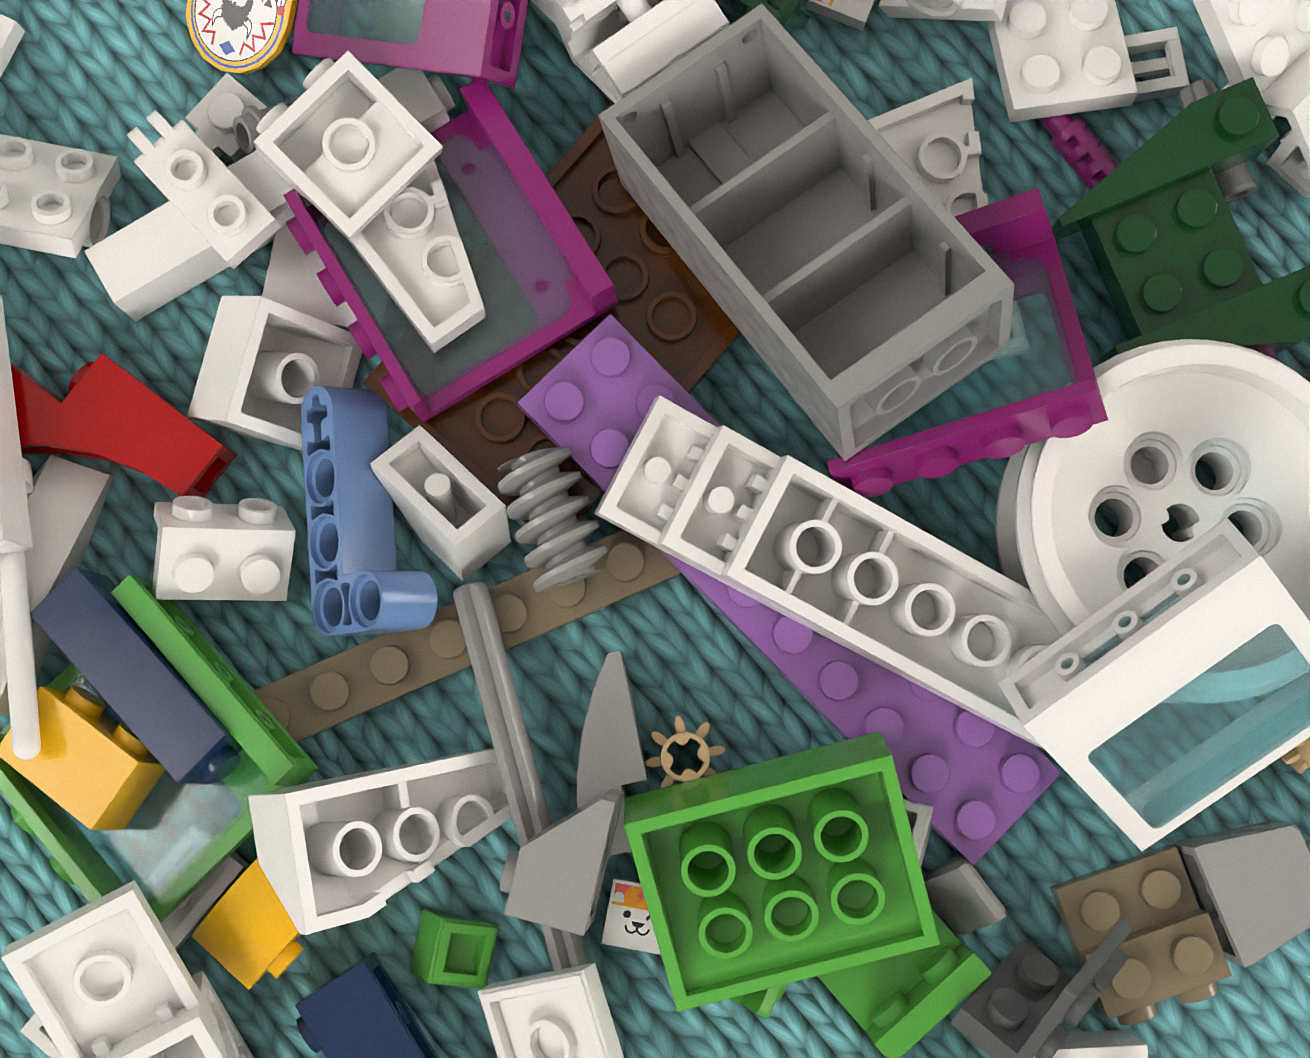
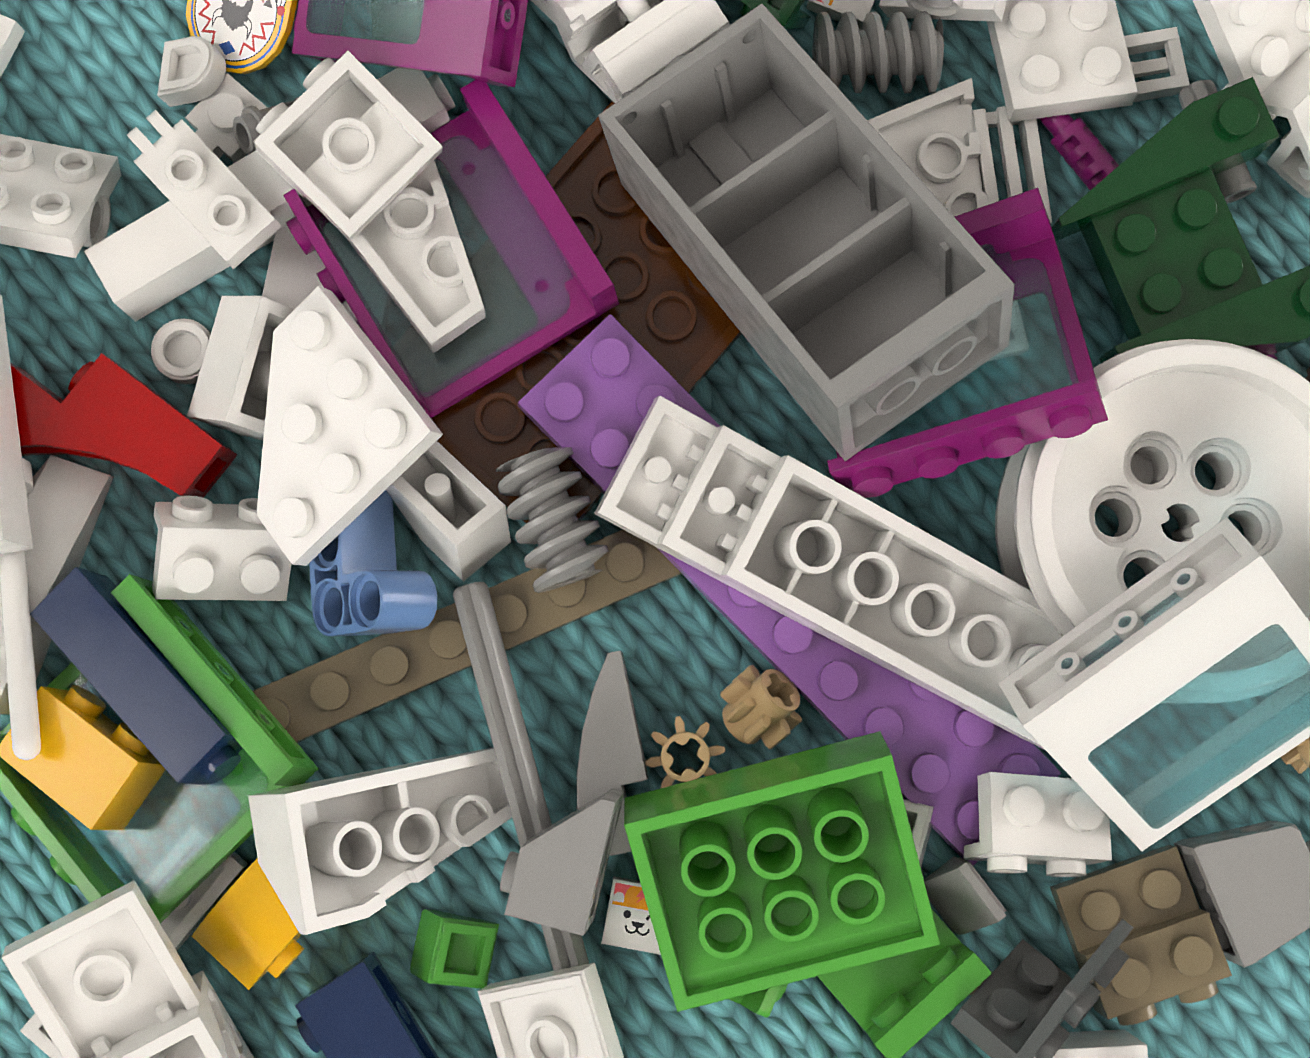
none -> white tile [151,319,211,384]
none -> white tile [157,36,226,107]
none -> white plate [256,286,443,566]
none -> tan gear [720,665,802,749]
none -> light grey piece [812,11,944,93]
none -> white bracket [964,772,1112,877]
none -> white tile [972,106,1052,223]

